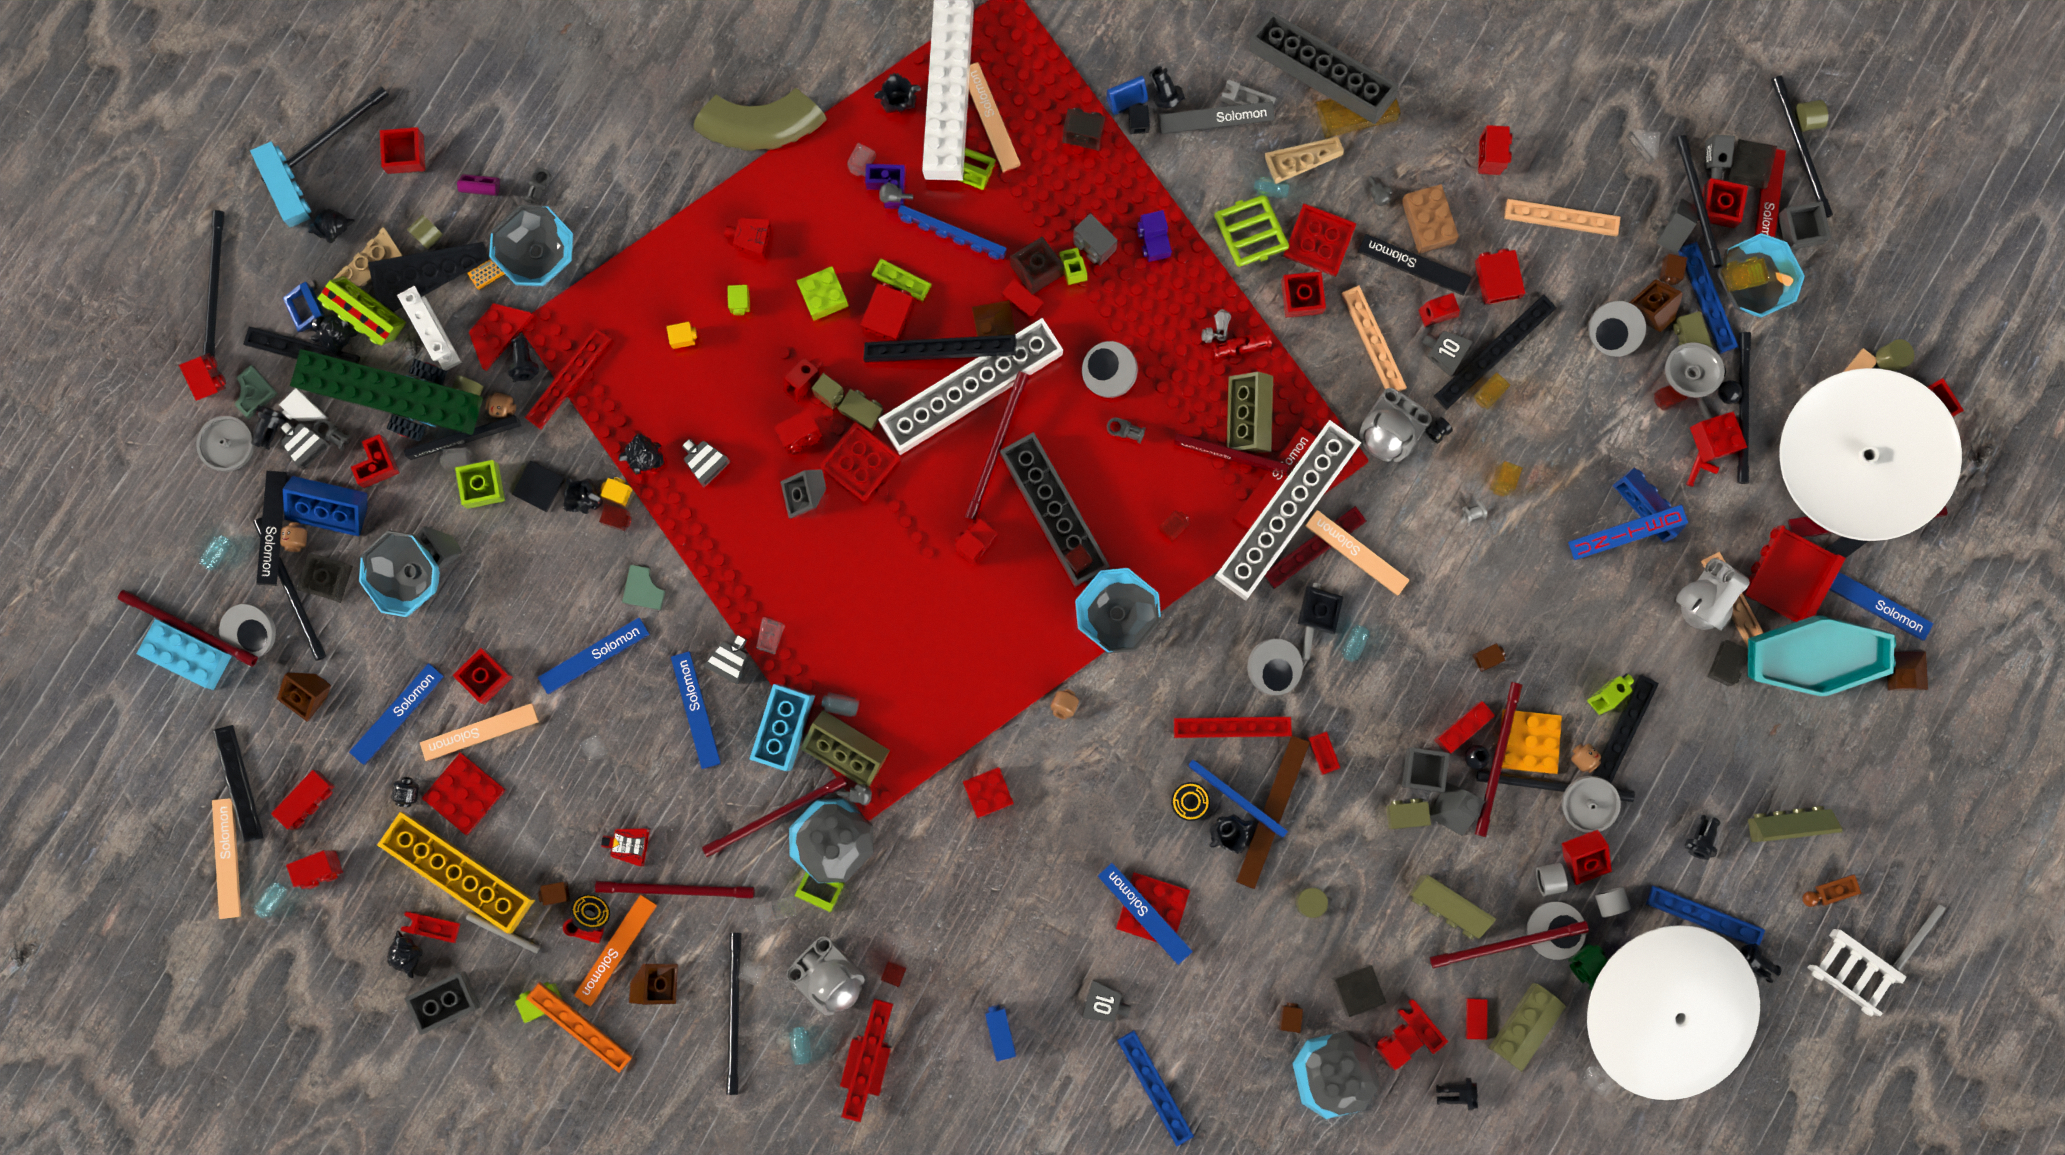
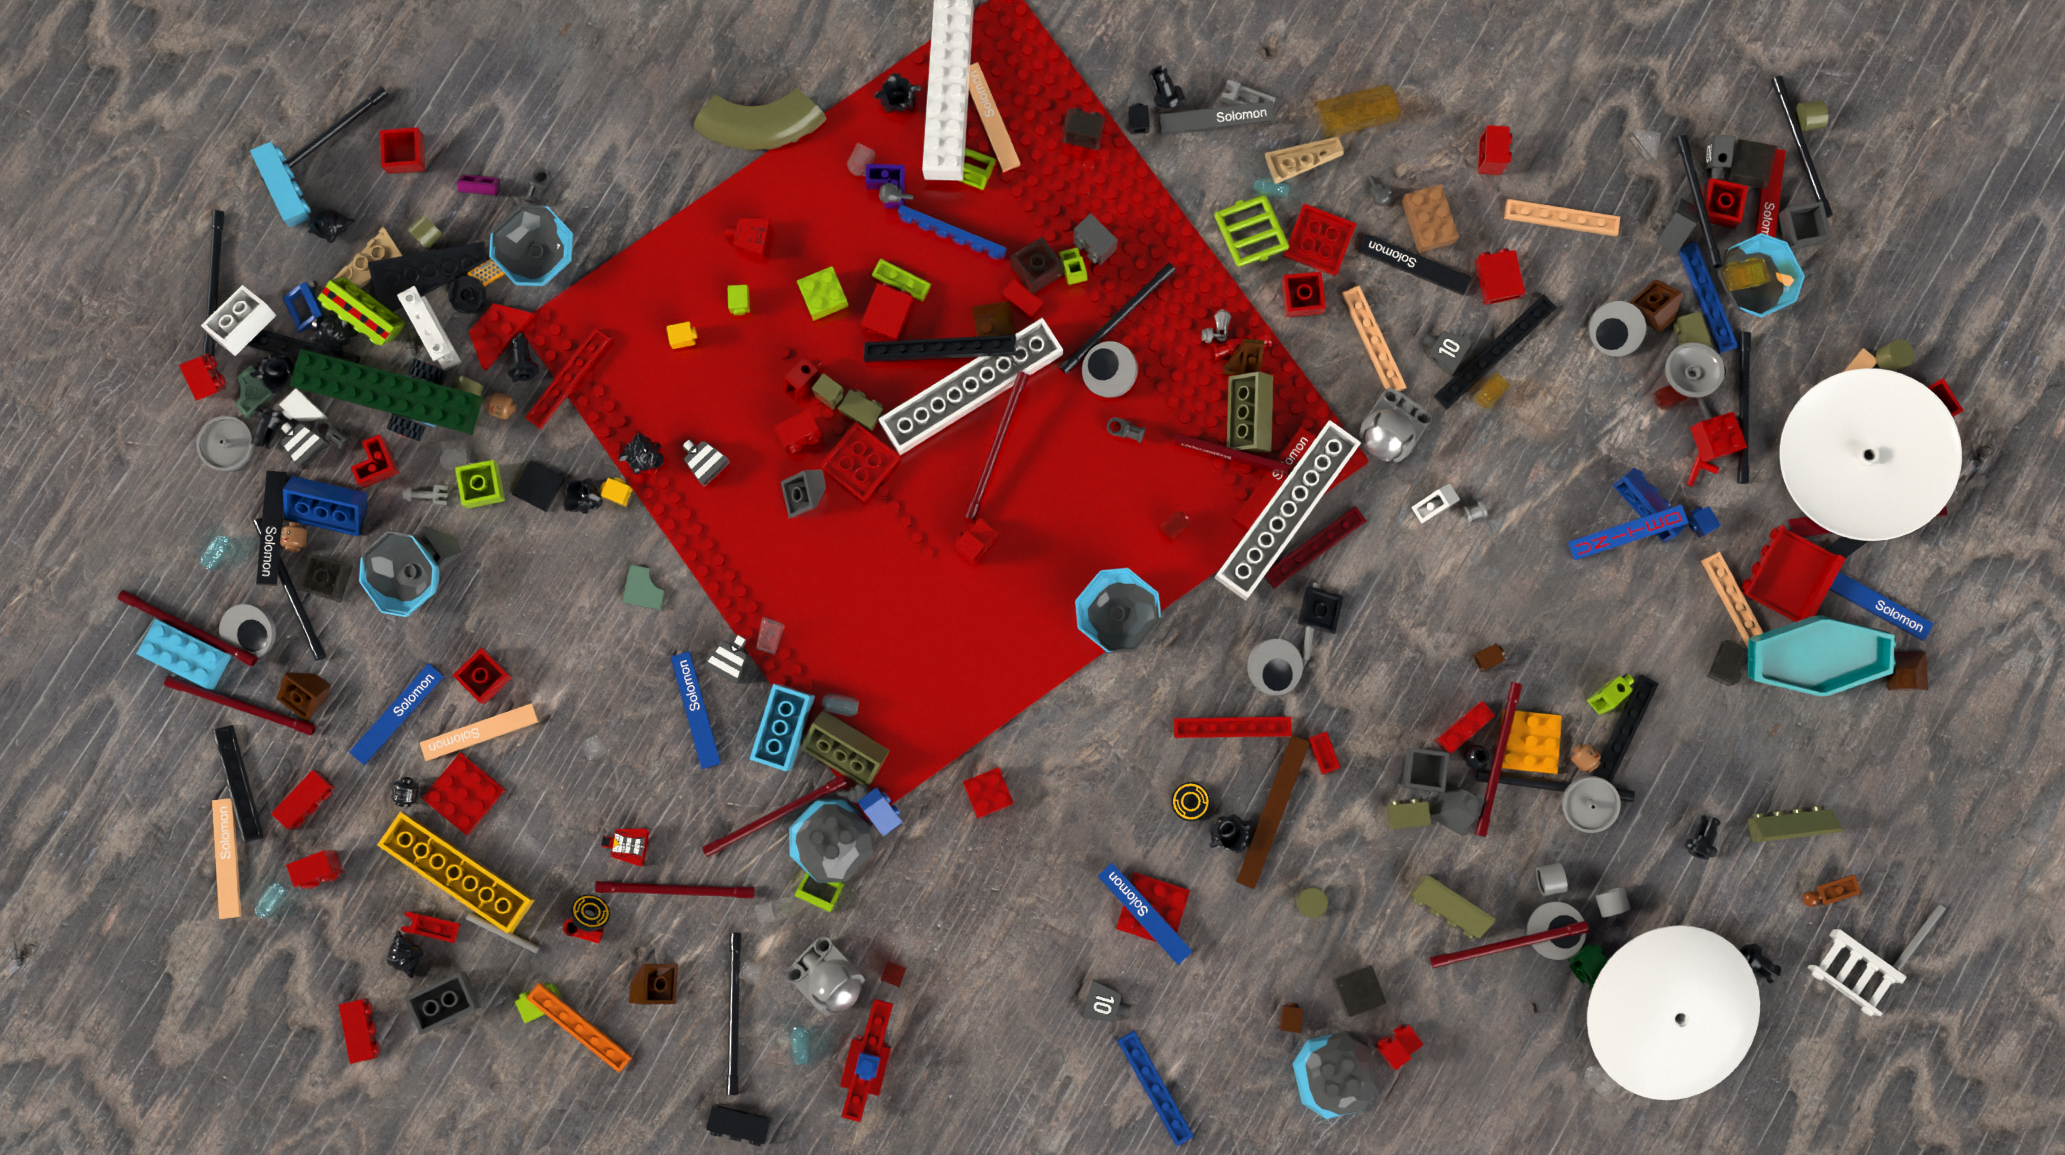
black tile [404,415,521,460] -> none
blue tile [538,617,650,695] -> none
reddish brown brick [538,882,570,906] -> none
orange tile [574,894,657,1007] -> none
clear red brick [599,504,632,532] -> none
blue brick [985,1004,1016,1062] -> none
dark grey brick [1000,432,1110,589] -> none
medium nougat head [1050,689,1079,720] -> none
clear red brick [1064,544,1093,575] -> none
blue tile [1106,76,1148,115] -> none
dark purple brick [1137,210,1172,262] -> none
blue tile [1189,759,1288,838] -> none
dark grey brick [1250,12,1398,124] -> none
light nougat tile [1305,510,1409,596] -> none
clear light blue head [1341,625,1370,662] -> none
red plate [1397,999,1448,1055] -> none
red torso [1418,293,1460,327] -> none
black wheel [1425,417,1453,444] -> none
black piece [1436,1078,1478,1110] -> none
red tile [1466,998,1488,1040] -> none
clear yellow brick [1489,461,1523,497] -> none
olive slope [1489,983,1566,1072] -> none
red slope [1562,829,1612,885] -> none
blue tile [1645,886,1765,946] -> none
reddish brown brick [1659,254,1687,285] -> none
light grey piece [1676,558,1750,631] -> none
black piece [1717,380,1743,404] -> none
none -> dark red piece [164,675,316,736]
none -> white brick [201,285,277,356]
none -> black hair [250,354,295,395]
none -> red brick [338,998,380,1064]
none -> light grey hinge [403,485,448,506]
none -> black tile [448,276,486,314]
none -> black brick [706,1104,772,1146]
none -> blue brick [855,1051,881,1081]
none -> brick [858,787,902,837]
none -> black piece [1059,262,1176,375]
none -> reddish brown wing [1223,339,1264,375]
none -> white slope [1411,484,1460,524]
none -> blue brick [1687,506,1721,538]

